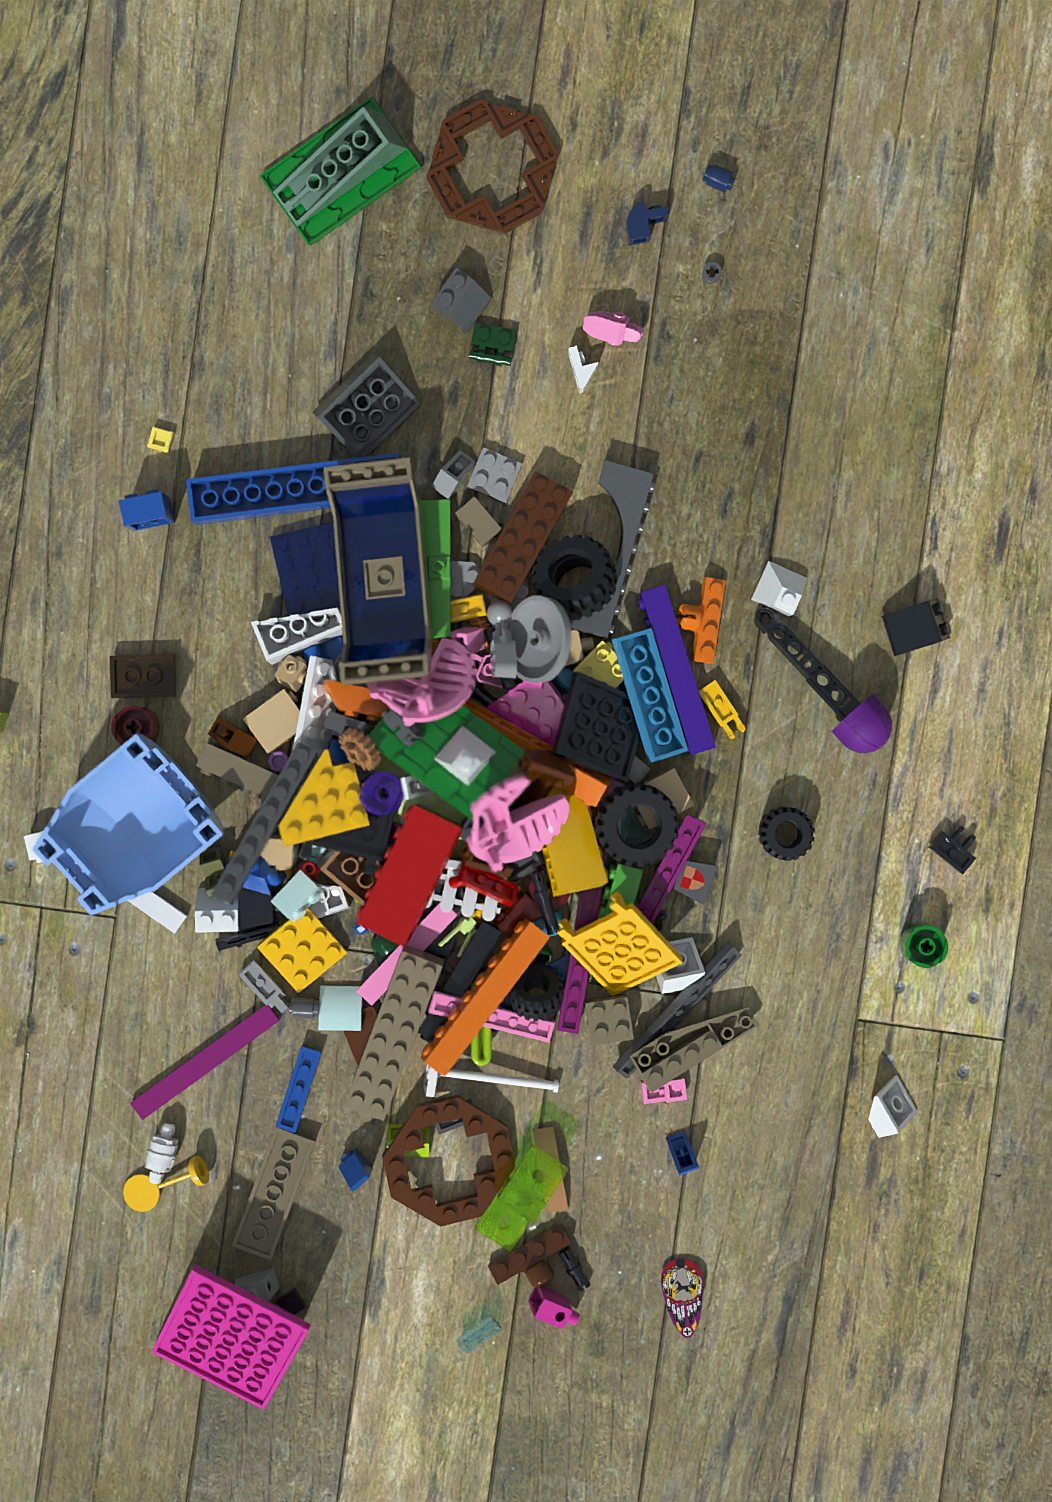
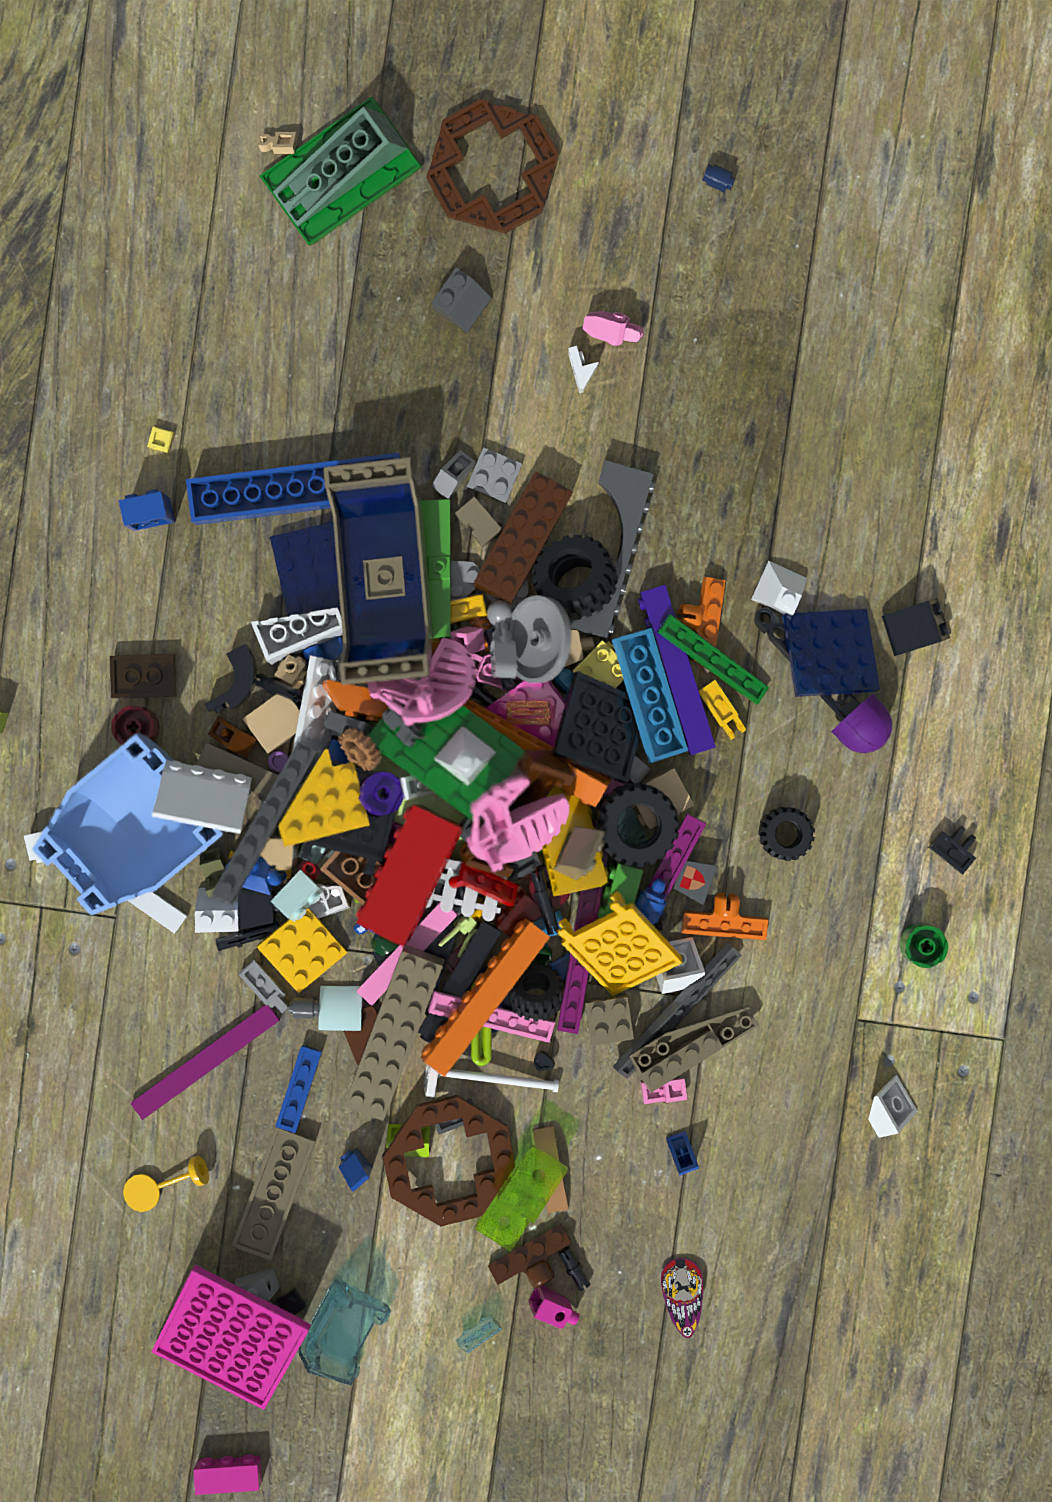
white piece [145,1123,178,1184] -> none
dark grey slope [312,353,421,458] -> none
dark green plate [469,323,517,367] -> none
dark blue brick [626,202,669,246] -> none
dark grey bush [702,262,722,284] -> none
none -> white slope [152,760,252,833]
none -> dark pink brick [193,1454,262,1495]
none -> black arch [204,644,257,713]
none -> black pin [254,674,302,703]
none -> tan plate [258,132,298,154]
none -> clear light blue windscreen [298,1279,391,1385]
none -> clear orange tile [506,701,551,725]
none -> black piece [534,1051,555,1072]
none -> dark tan slope [553,826,605,880]
none -> blue piece [635,878,667,925]
none -> green tile [657,614,769,705]
none -> orange plate [681,893,768,940]
none -> clear blue plate [783,609,880,697]

